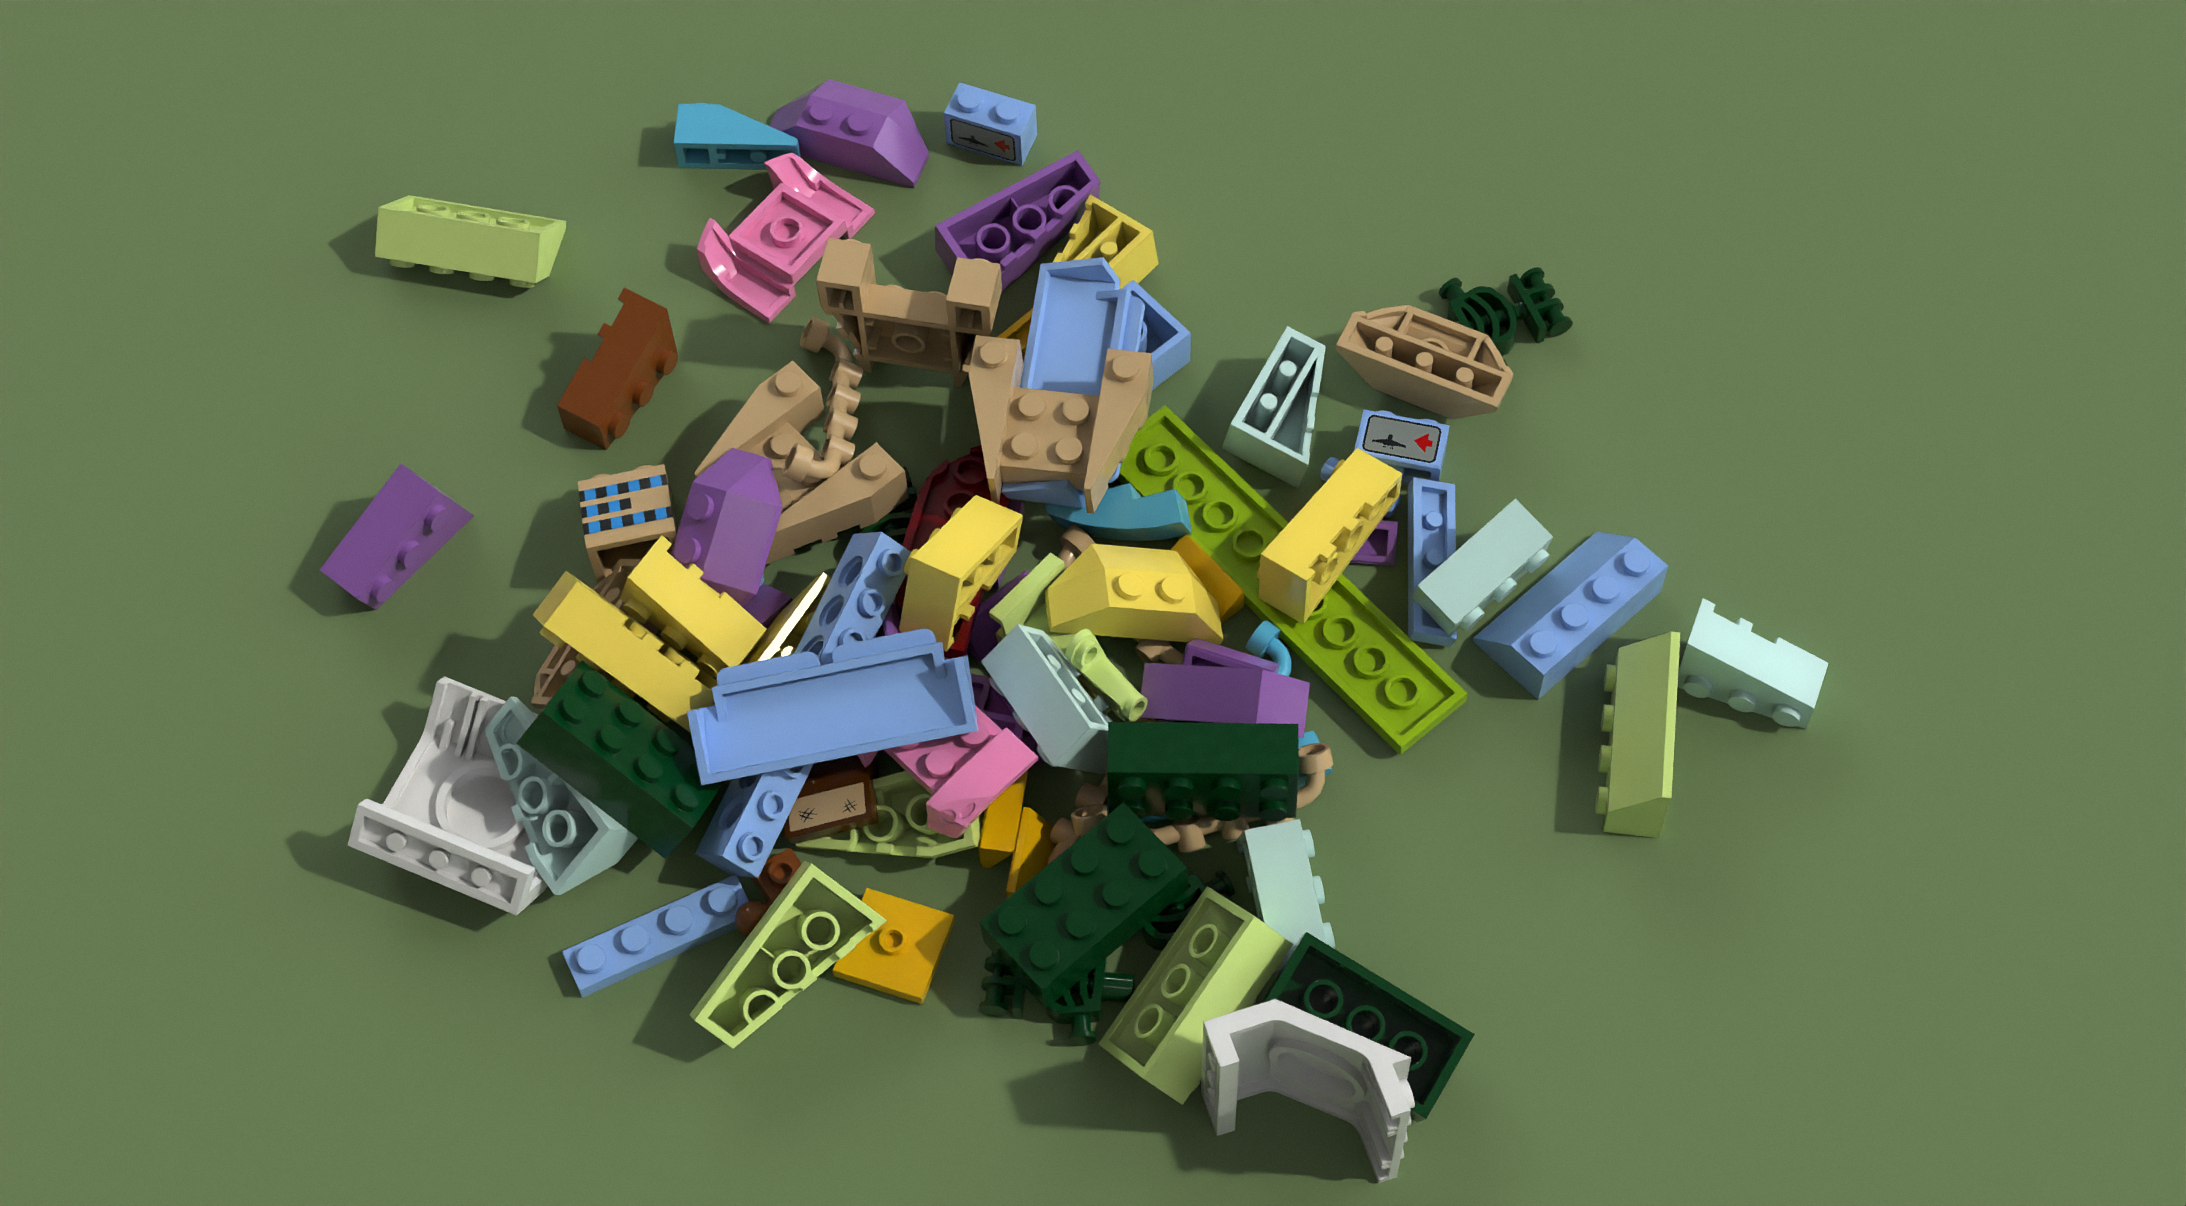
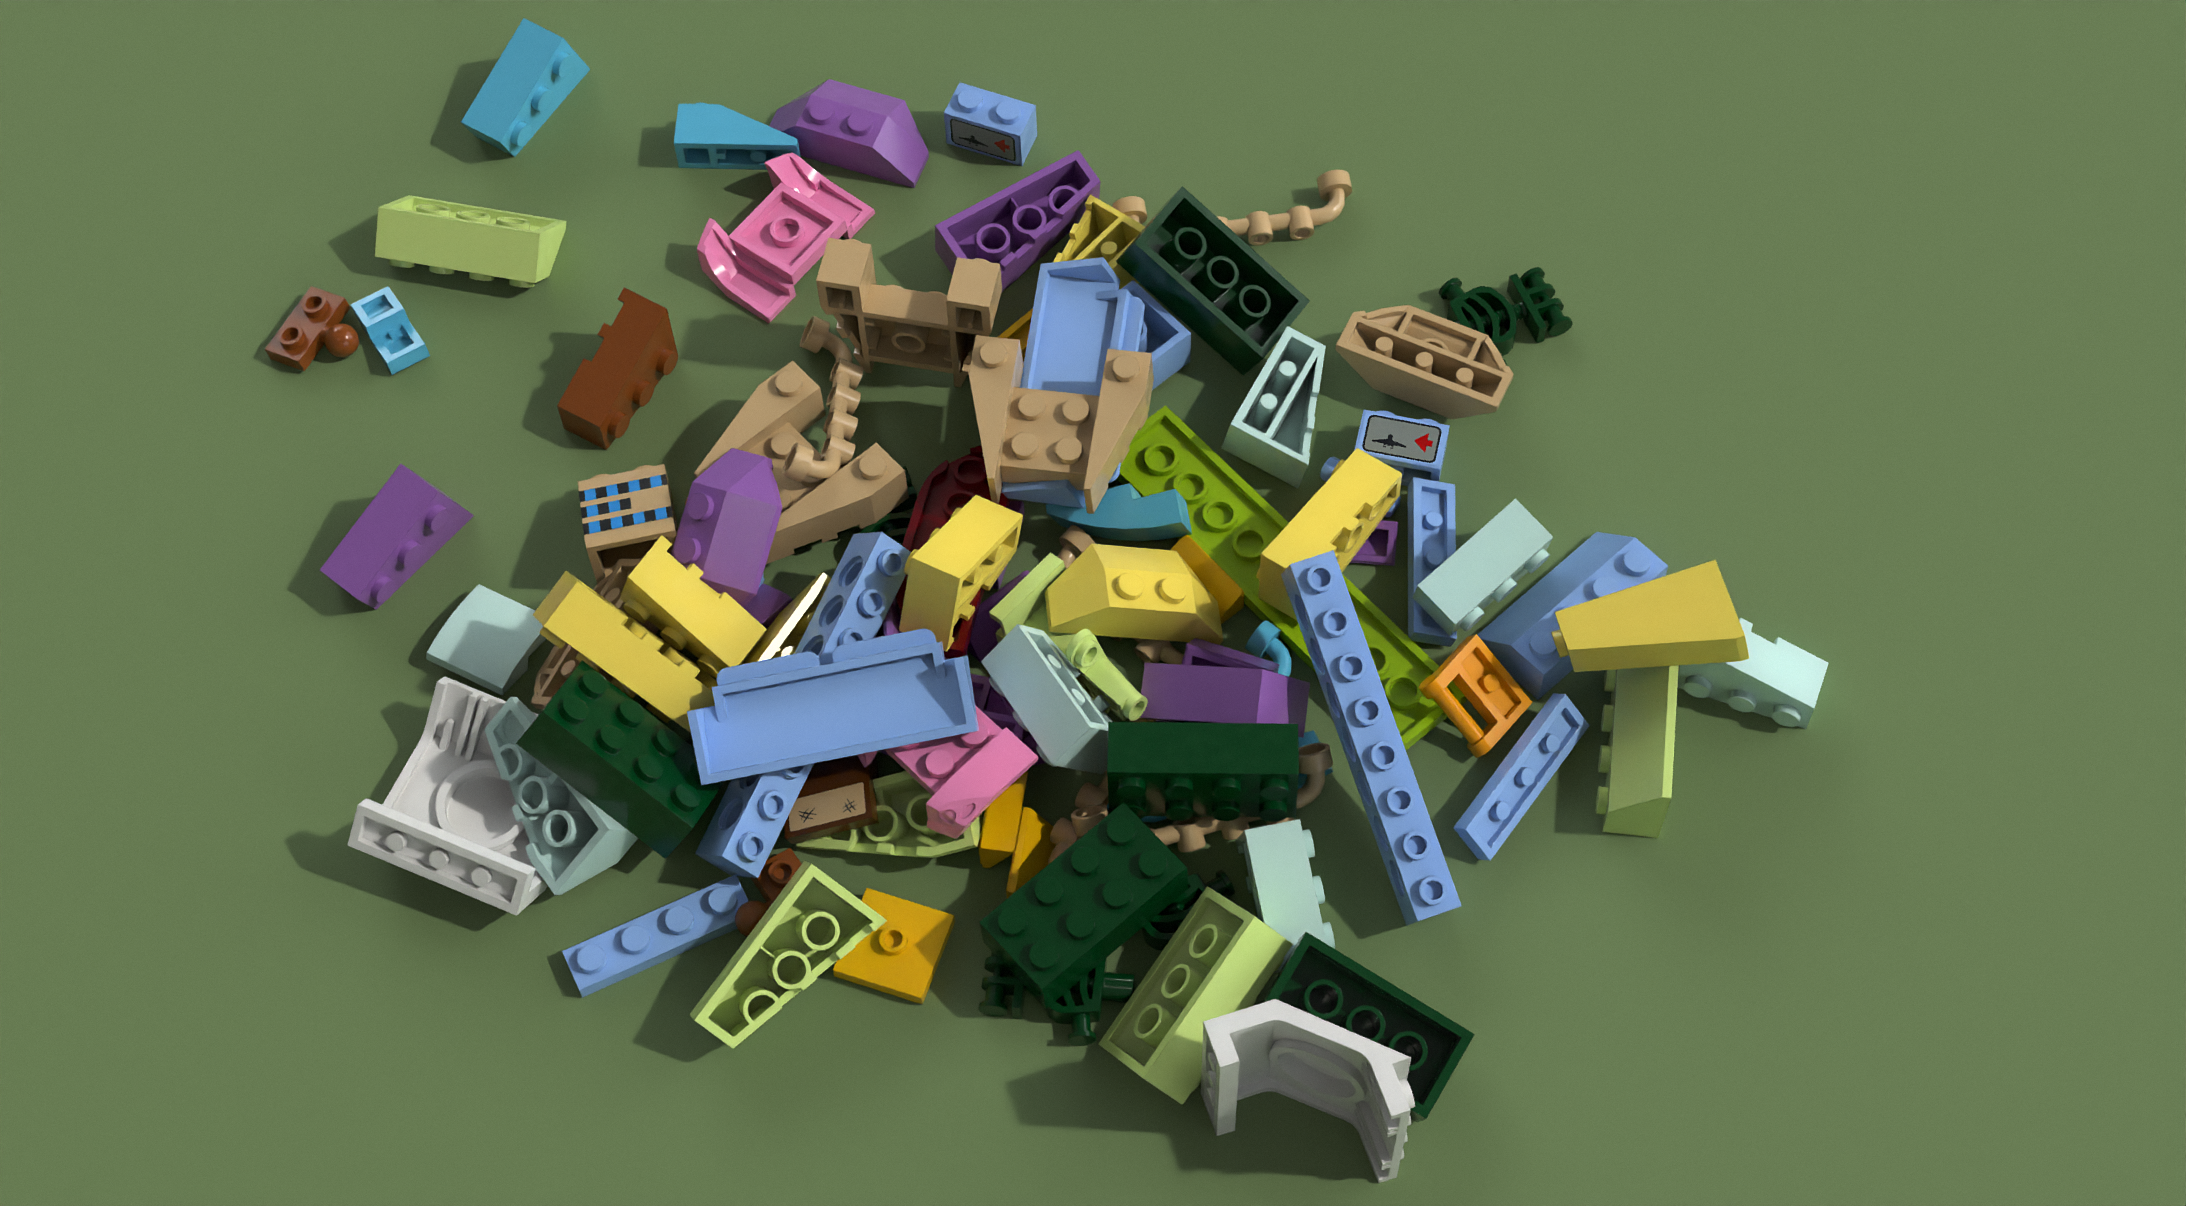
none -> dark orange plate [265,286,359,371]
none -> medium azure slope [350,286,430,375]
none -> light aqua slope [426,584,546,695]
none -> medium azure wedge [461,18,590,157]
none -> tan bar [1112,170,1352,246]
none -> dark green brick [1116,186,1310,375]
none -> light blue brick [1281,550,1462,926]
none -> light orange plate [1418,634,1533,758]
none -> light blue plate [1453,693,1590,861]
none -> light yellow slope [1551,560,1749,672]

